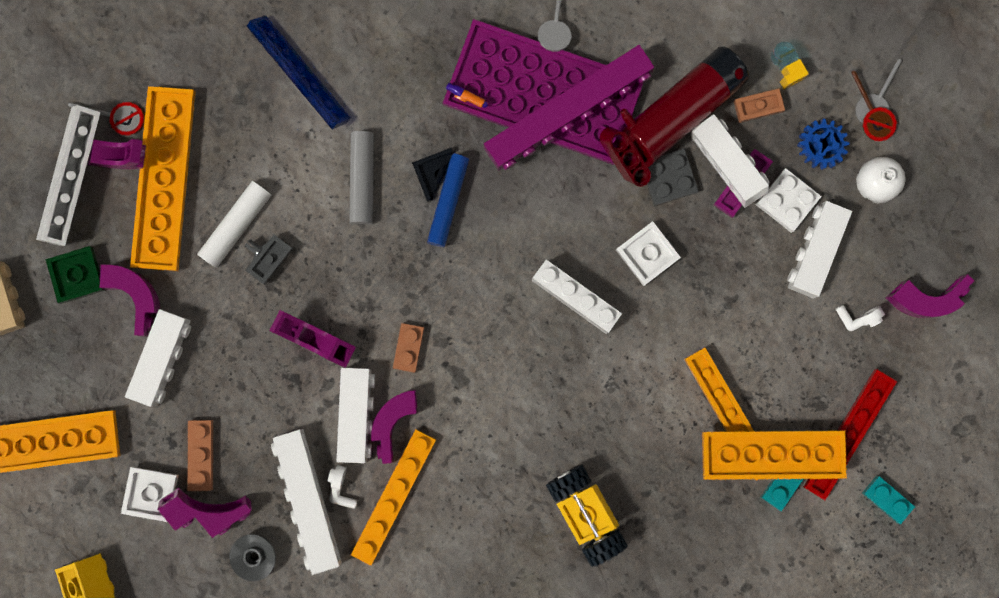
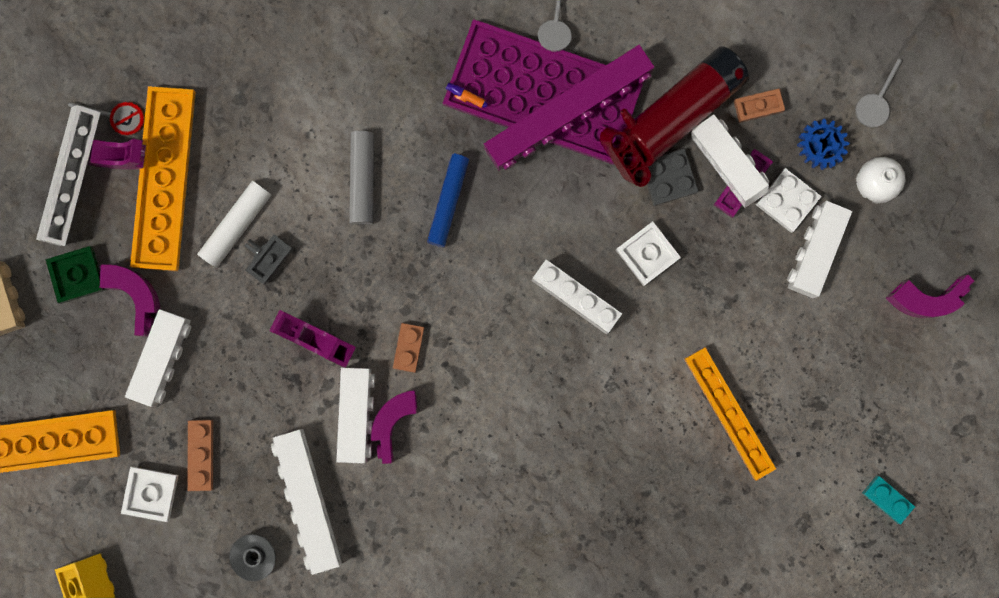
magenta arch [157,487,251,538] -> none
clear blue plate [247,15,351,130] -> none
white plate [328,465,358,509] -> none
light orange plate [351,429,436,566] -> none
black tile [412,148,453,203] -> none
plate [546,465,628,567] -> none
light orange plate [702,431,847,480] -> none
teal plate [761,479,804,511] -> none
leg [770,42,809,90] -> none
red plate [803,369,897,500] -> none
white plate [835,305,885,331] -> none
piece [851,70,897,141] -> none

